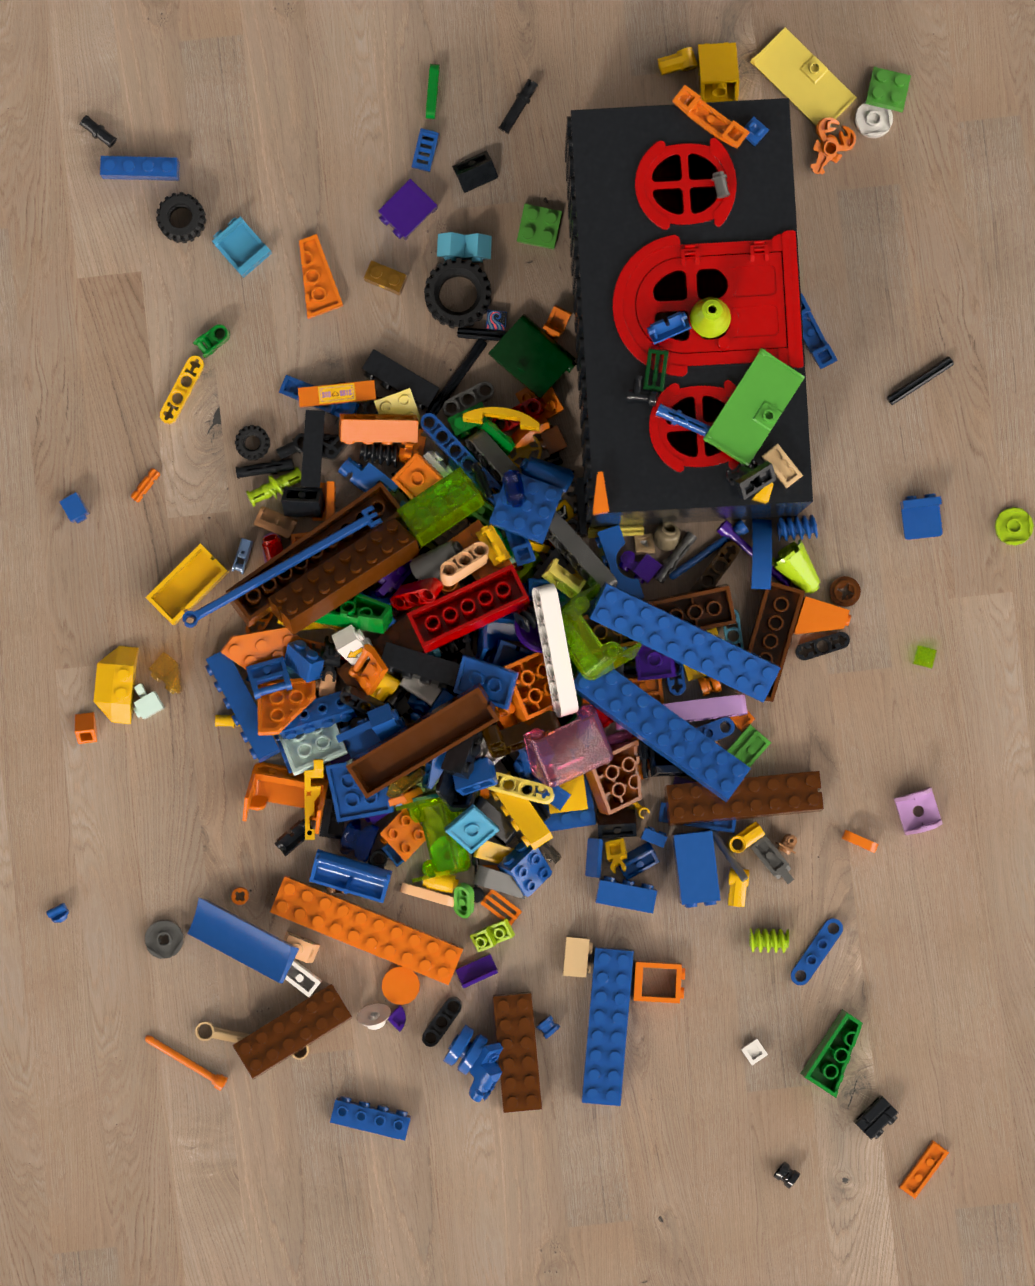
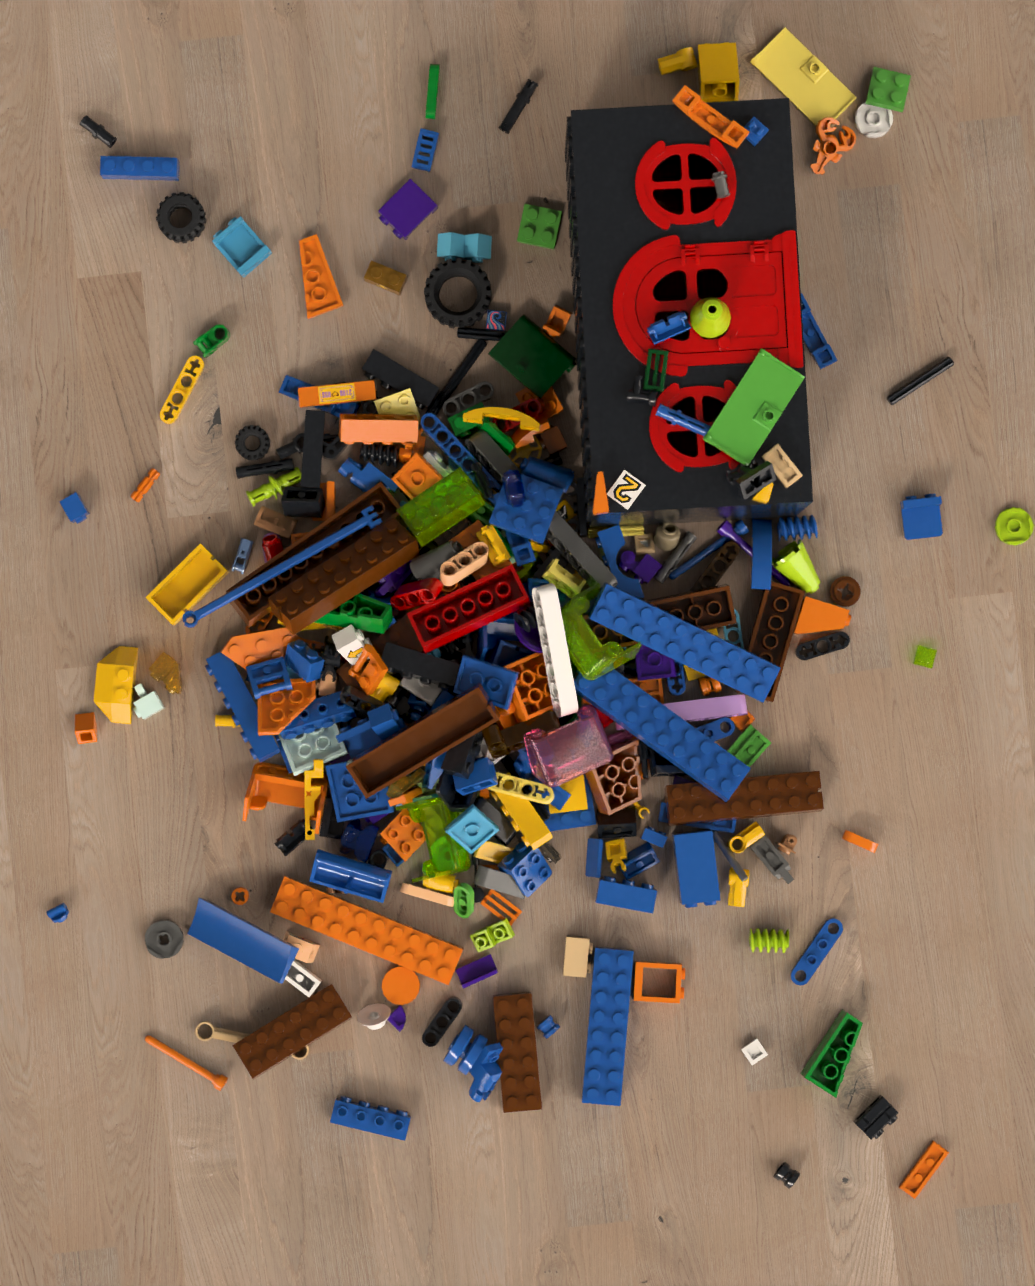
black panel [452,150,498,193] -> none
lavender hose [894,787,943,835] -> none
none -> sticker [607,470,646,510]

